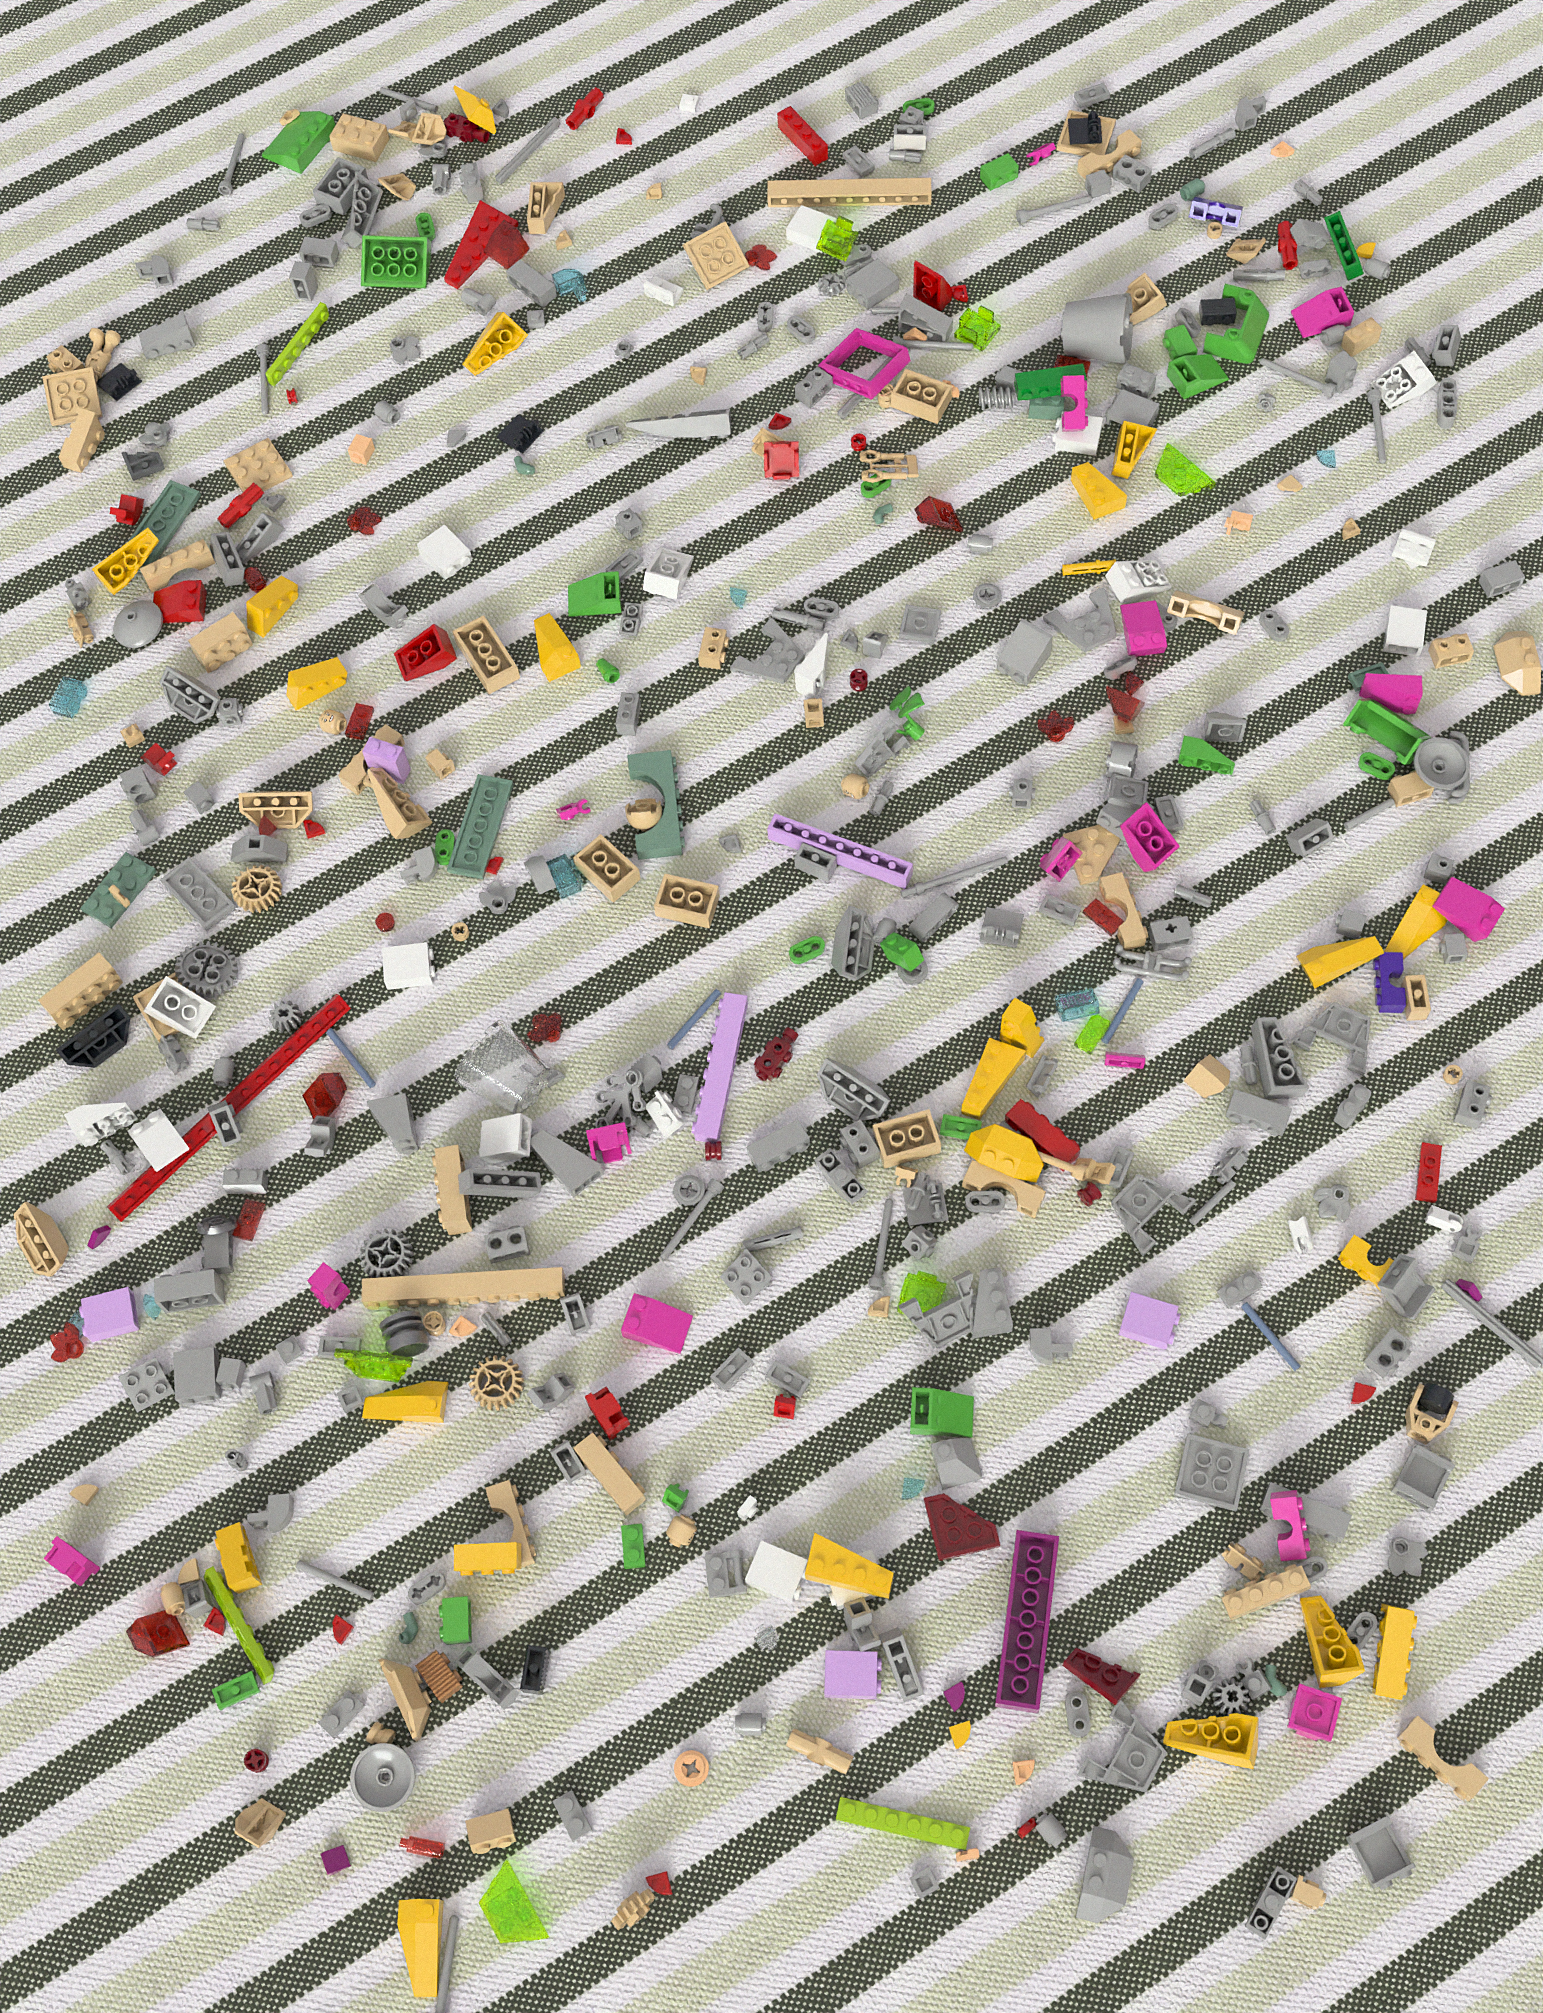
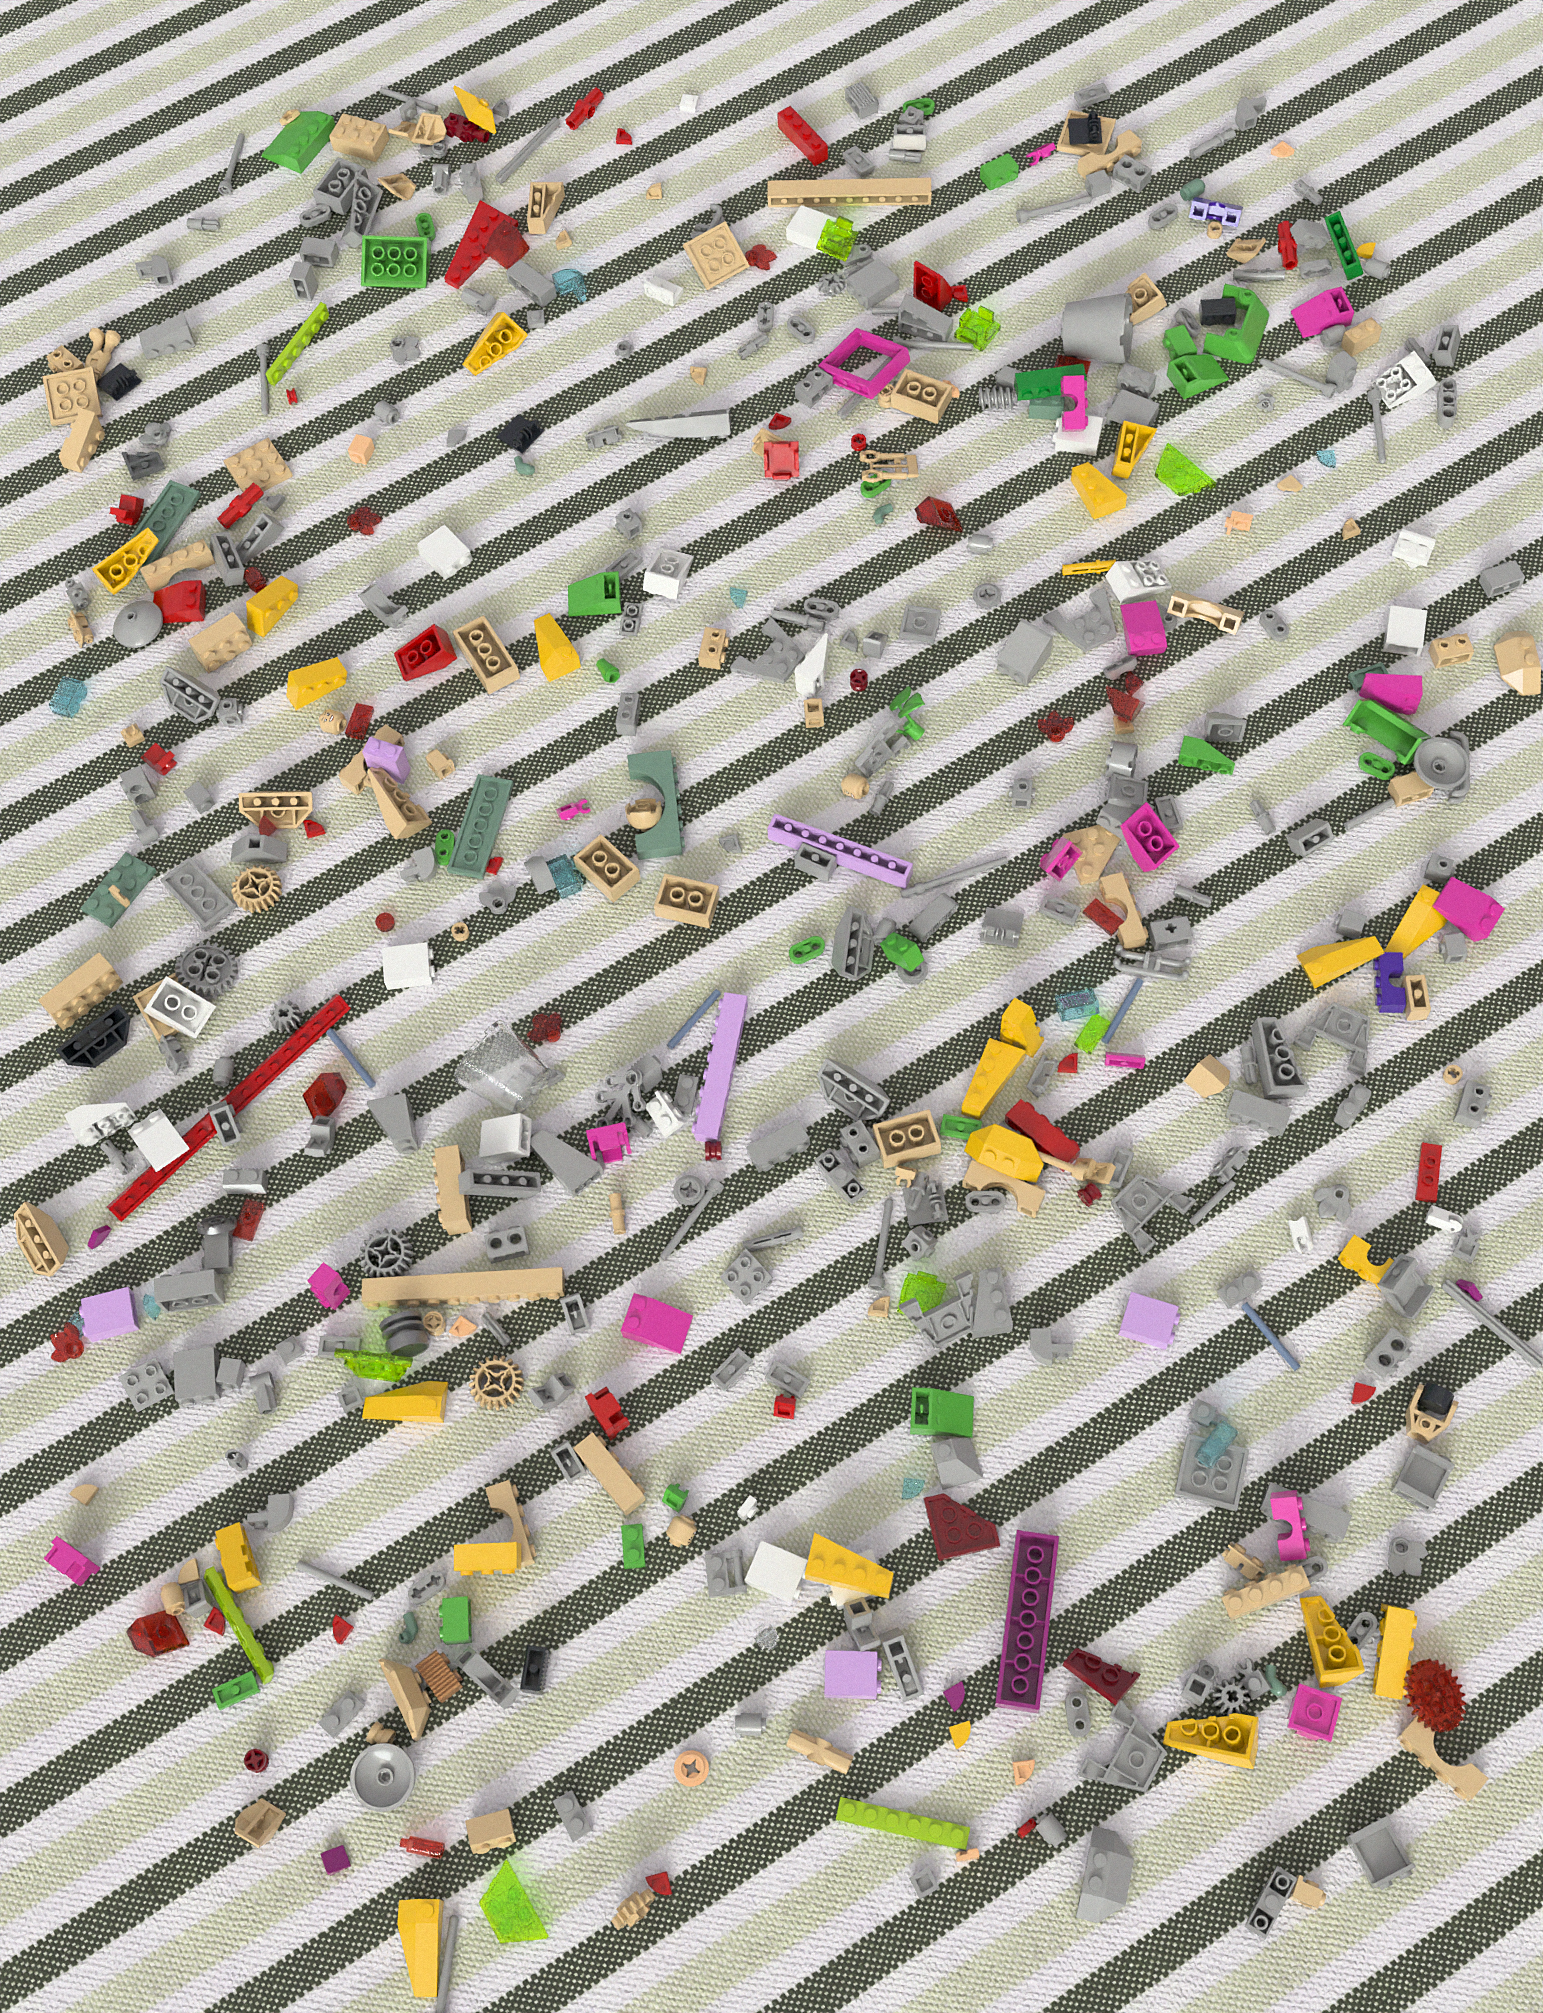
dark red brick [754,1027,799,1081] -> none
light nougat tile [903,327,927,341] -> none
none -> tan pin [608,1193,626,1235]
none -> red tile [1057,1053,1078,1073]
none -> clear light blue brick [1194,1419,1238,1469]
none -> clear red gear [1403,1658,1467,1733]

